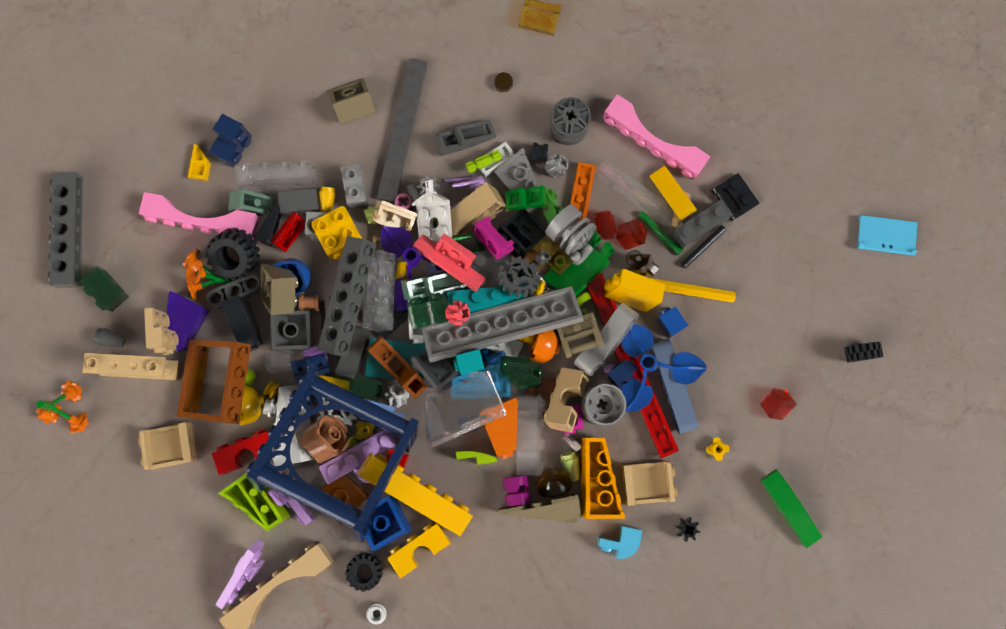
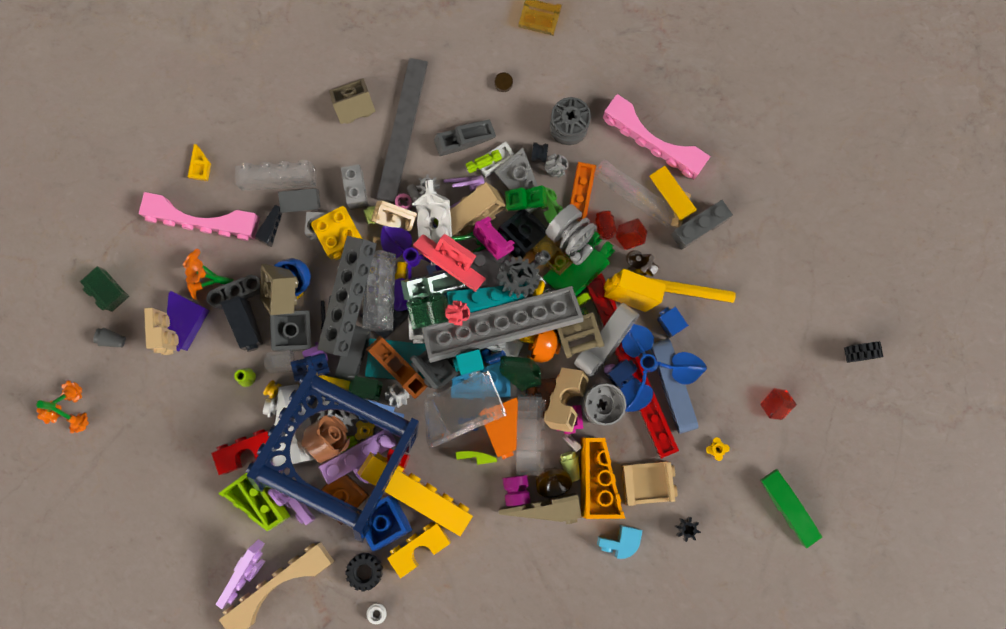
dark grey brick [48,172,83,288] -> none
tan fence [82,353,181,381] -> none
tan panel [138,422,197,470] -> none
dark orange window [177,339,251,424] -> none
black tyre [205,228,260,281] -> none
dark blue brick [209,113,252,167] -> none
sand green slope [228,189,275,216] -> none
yellow cylinder [239,386,265,426] -> none
red tile [271,211,306,253] -> none
nougat bush [299,294,321,311] -> none
yellow cone [318,187,337,213] -> none
green bar [638,211,683,255] -> none
black bar [681,225,726,268] -> none
black plate [710,173,760,222] -> none
medium azure door [857,215,918,256] -> none

